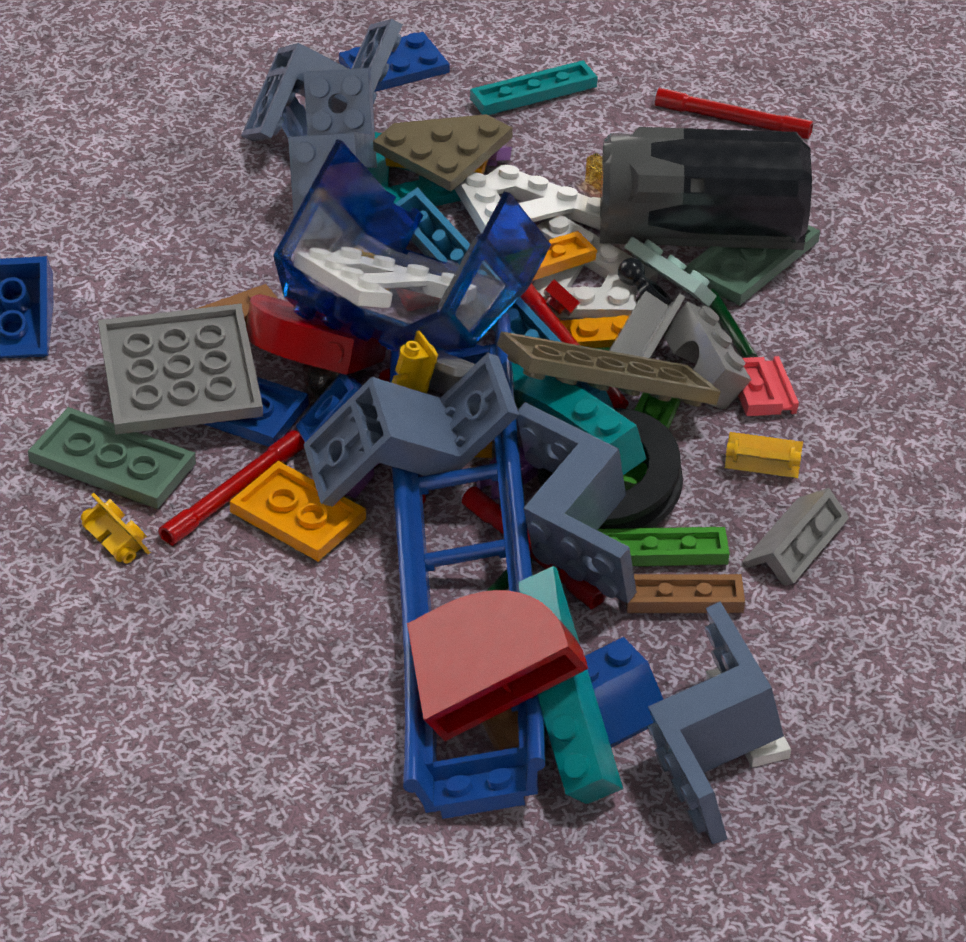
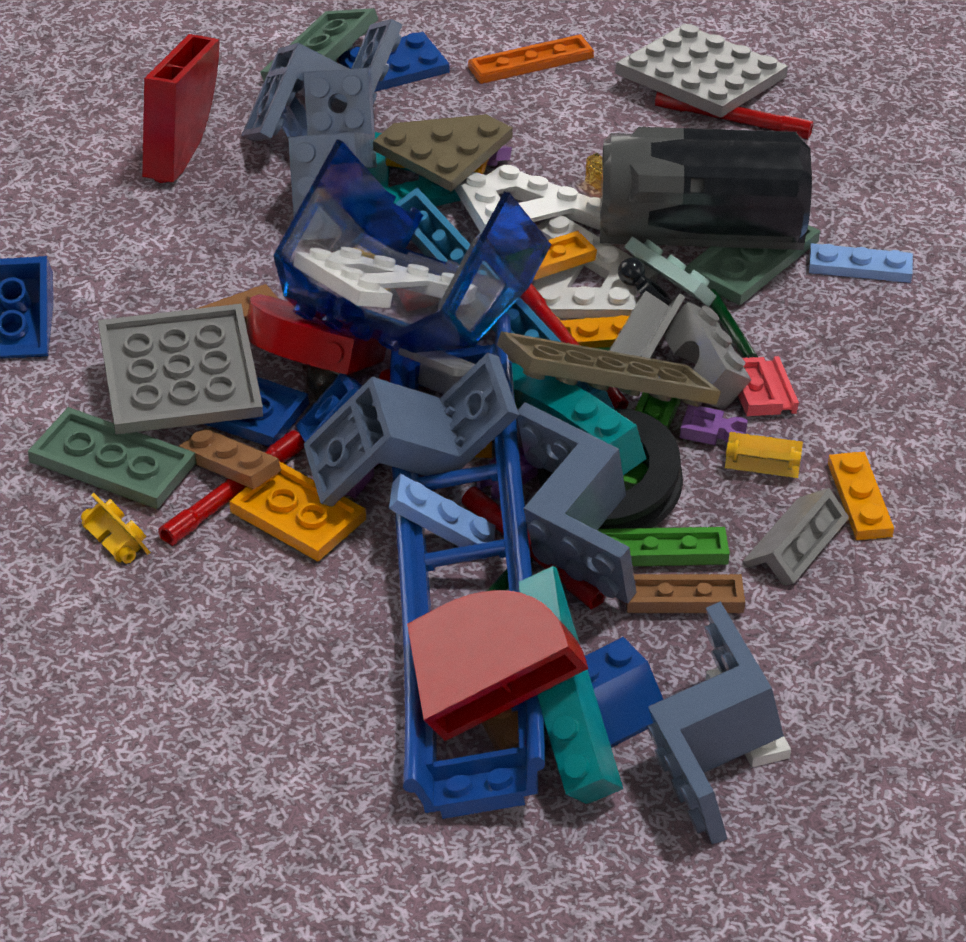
yellow hinge [391,330,438,393] -> none
teal plate [470,60,598,115] -> none
red plate [543,279,580,317] -> none
none -> red brick [142,34,220,183]
none -> medium nougat plate [178,428,281,489]
none -> sand green plate [260,8,378,81]
none -> light blue plate [389,474,495,559]
none -> orange tile [468,34,594,84]
none -> light grey plate [615,24,788,118]
none -> medium lavender plate [680,404,748,445]
none -> light blue plate [809,243,913,283]
none -> light orange plate [828,451,894,540]

